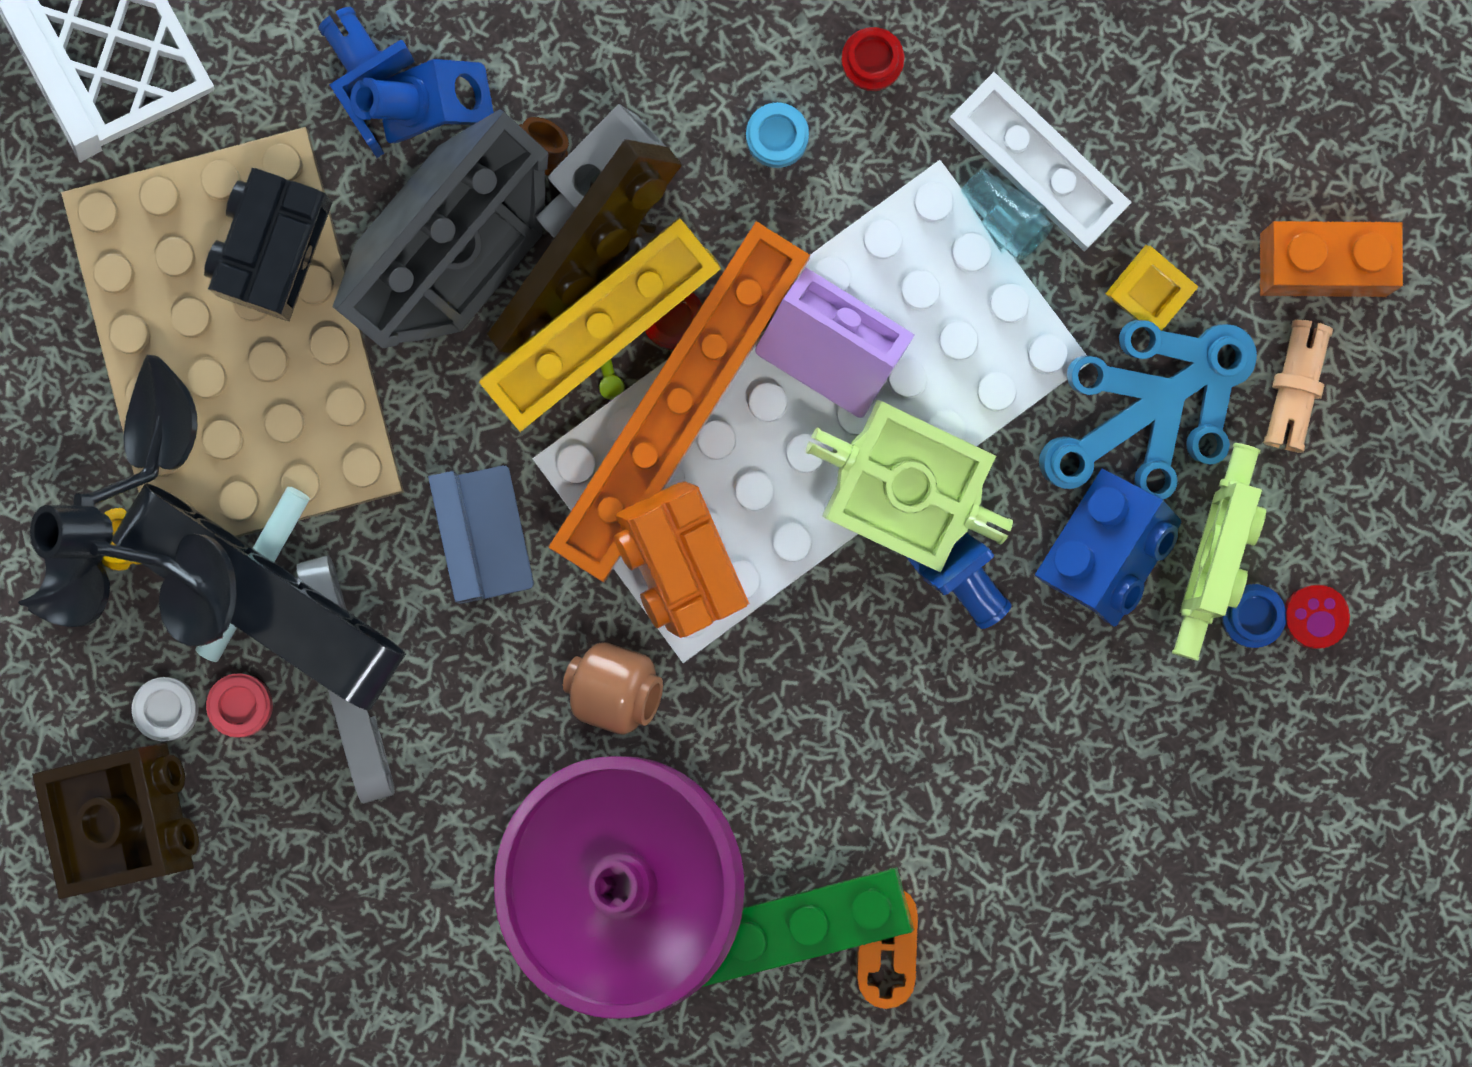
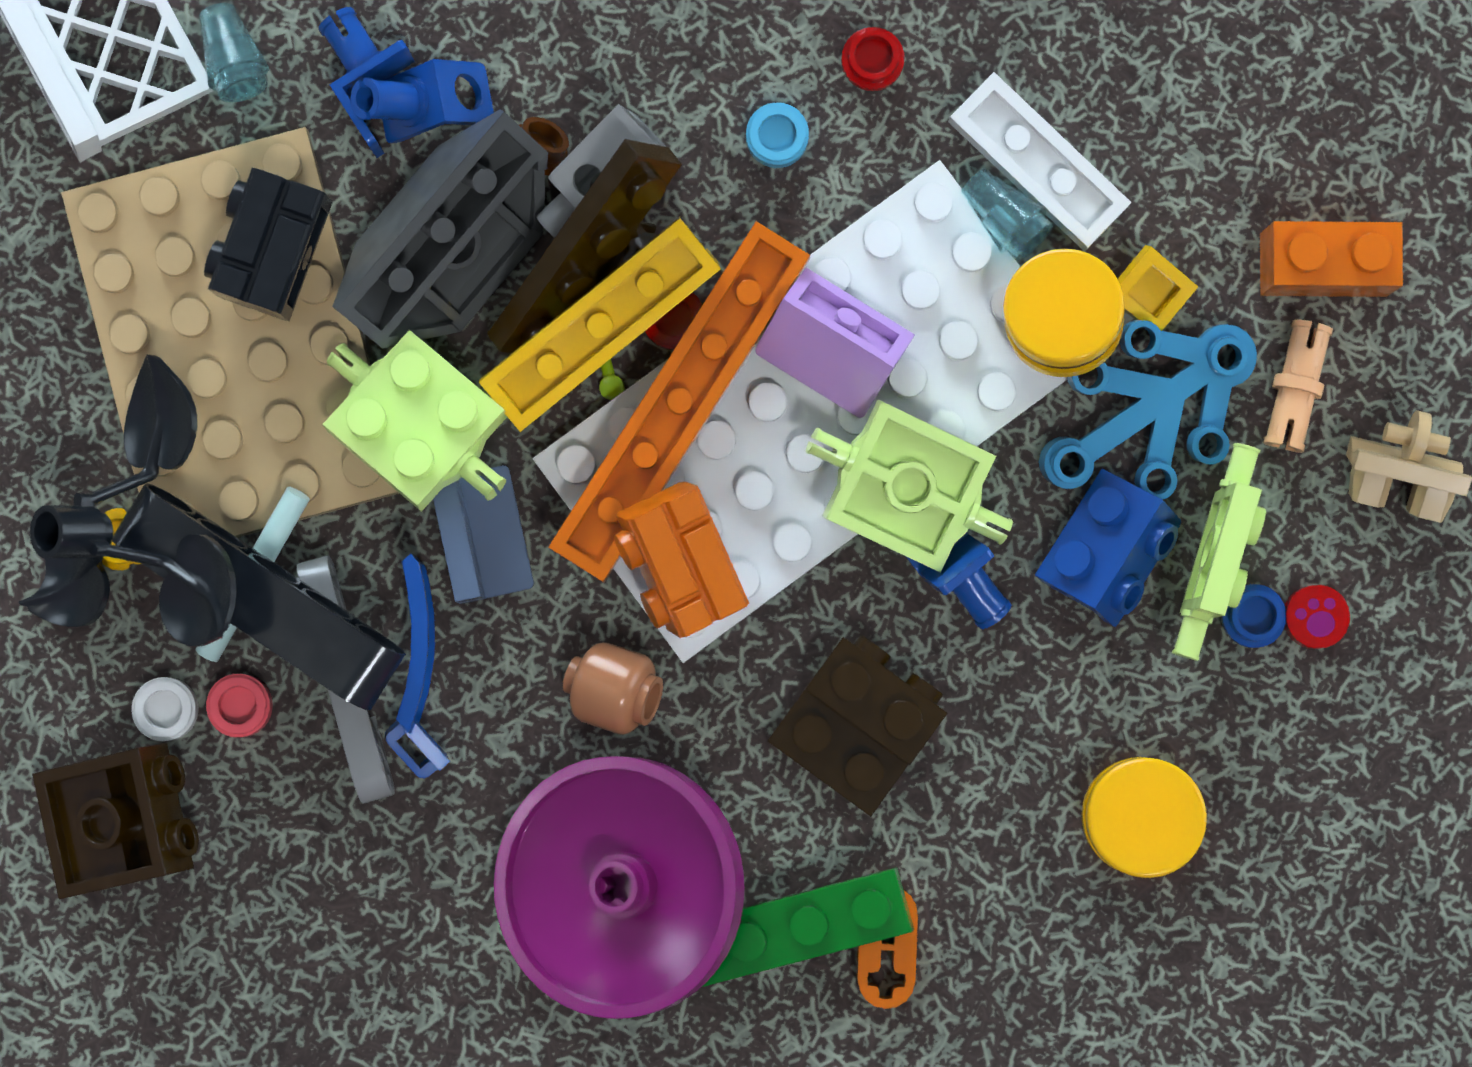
none -> clear light blue cone [199,3,269,102]
none -> yellowish green plate [322,330,507,512]
none -> blue sword [384,554,450,779]
none -> dark brown plate [767,635,948,817]
none -> yellow head [1003,249,1125,377]
none -> yellow head [1082,757,1207,878]
none -> tan hips [1346,410,1472,523]

